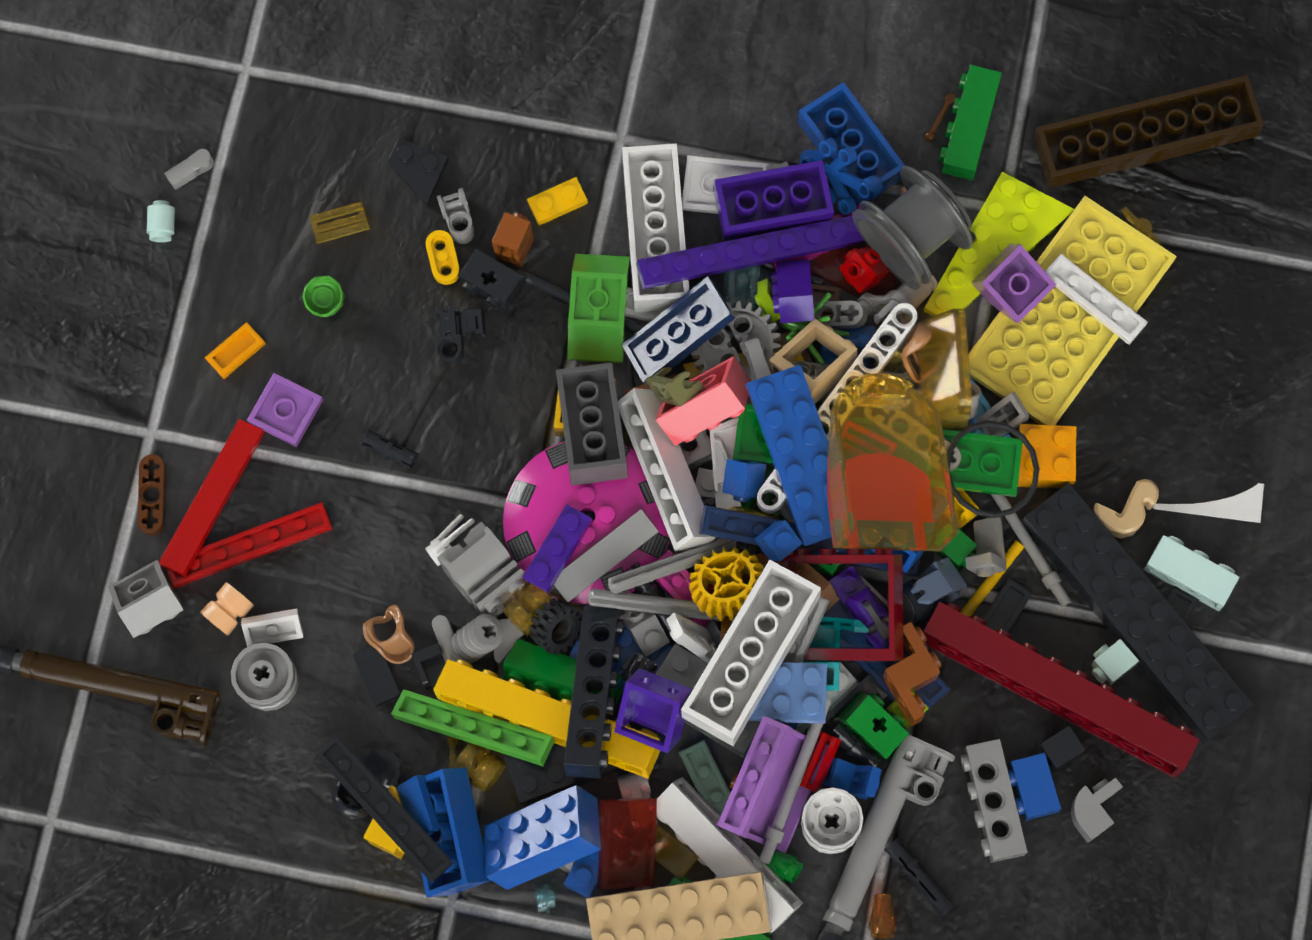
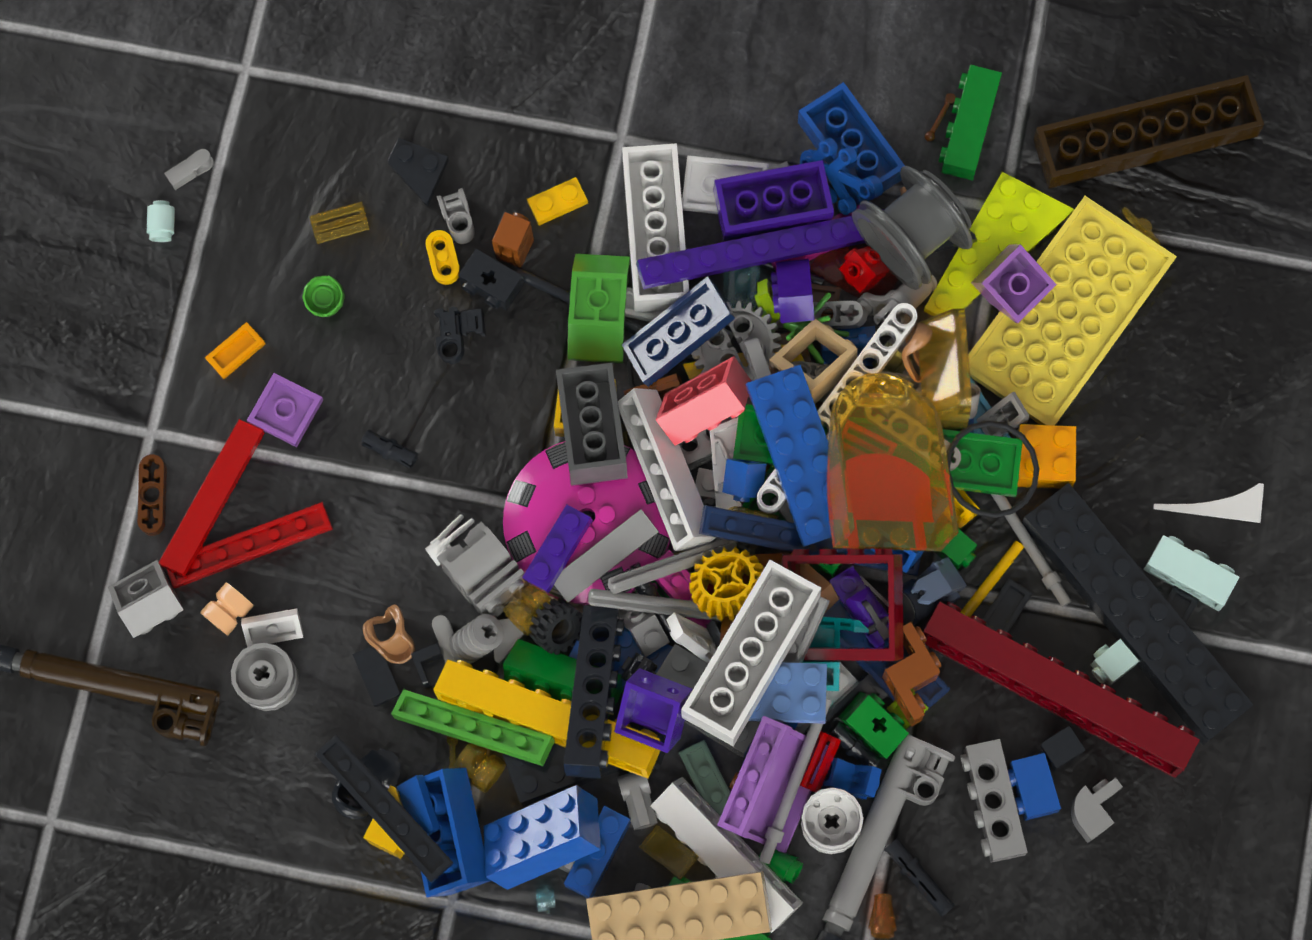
clear red tile [597,797,657,889] -> none
olive hinge [645,367,704,407] -> none
blue brick [754,520,802,562] -> none
light grey bracket [965,517,1007,577] -> none
white tile [1045,254,1148,345] -> none
tan animal [1092,479,1159,539] -> none

